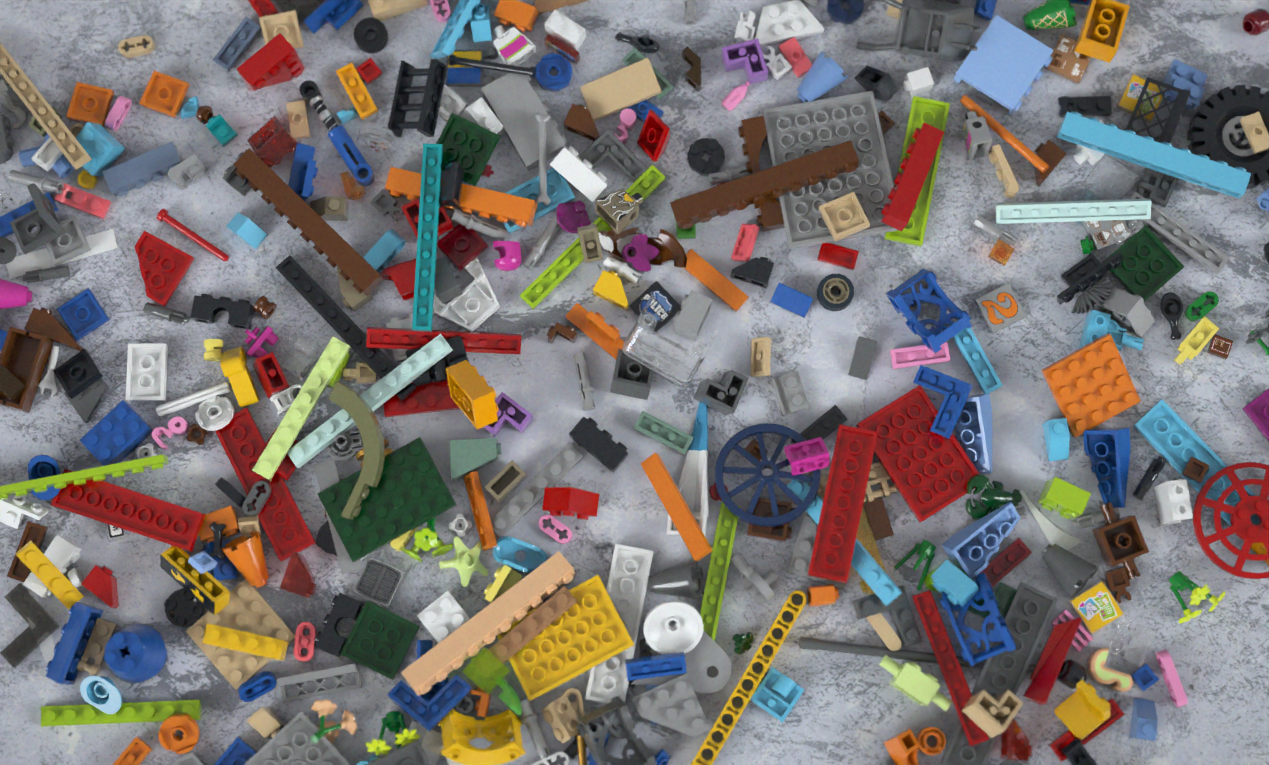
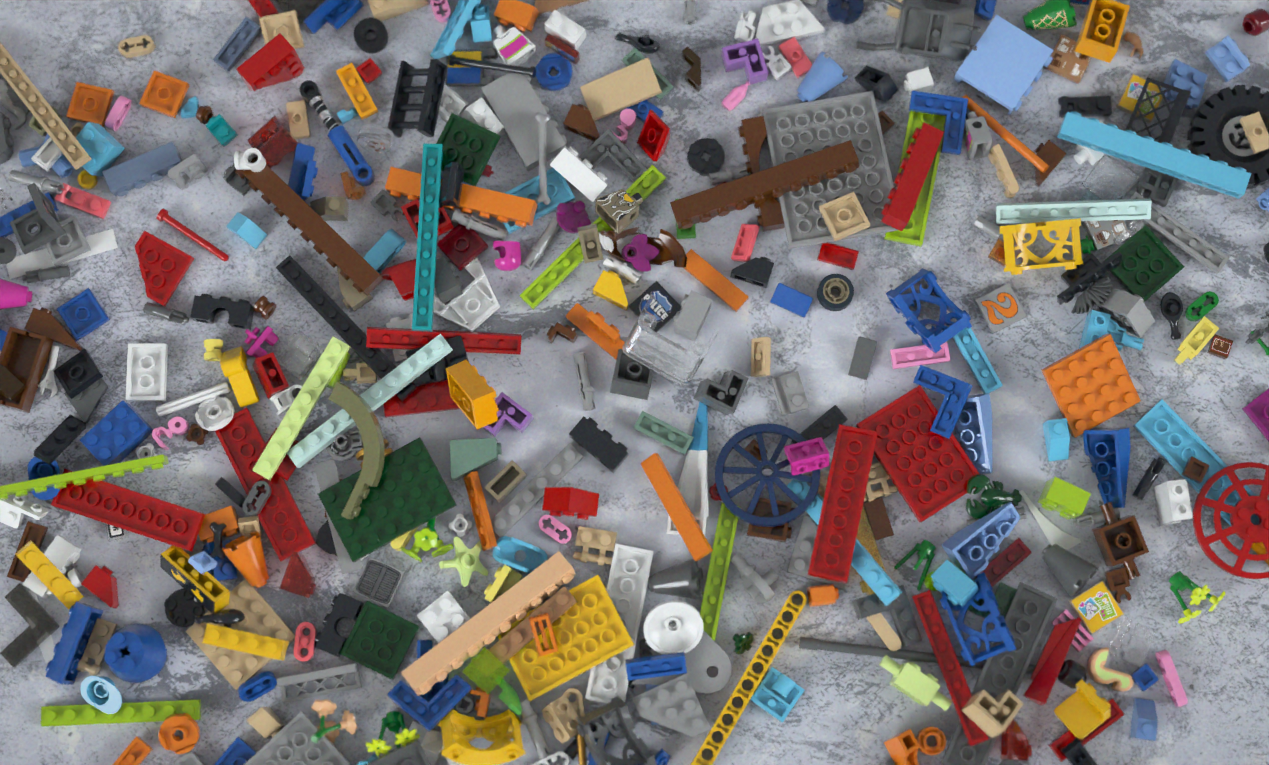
none -> black plate [33,414,86,465]
none -> black piece [194,609,245,628]
none -> white piece [234,148,266,172]
none -> orange tile [529,612,558,657]
none -> tan plate [573,526,617,566]
none -> blue plate [909,90,968,155]
none -> yellow fence [999,218,1084,275]
none -> medium nougat arm [1124,32,1144,59]
none -> light blue bracket [1205,36,1250,83]

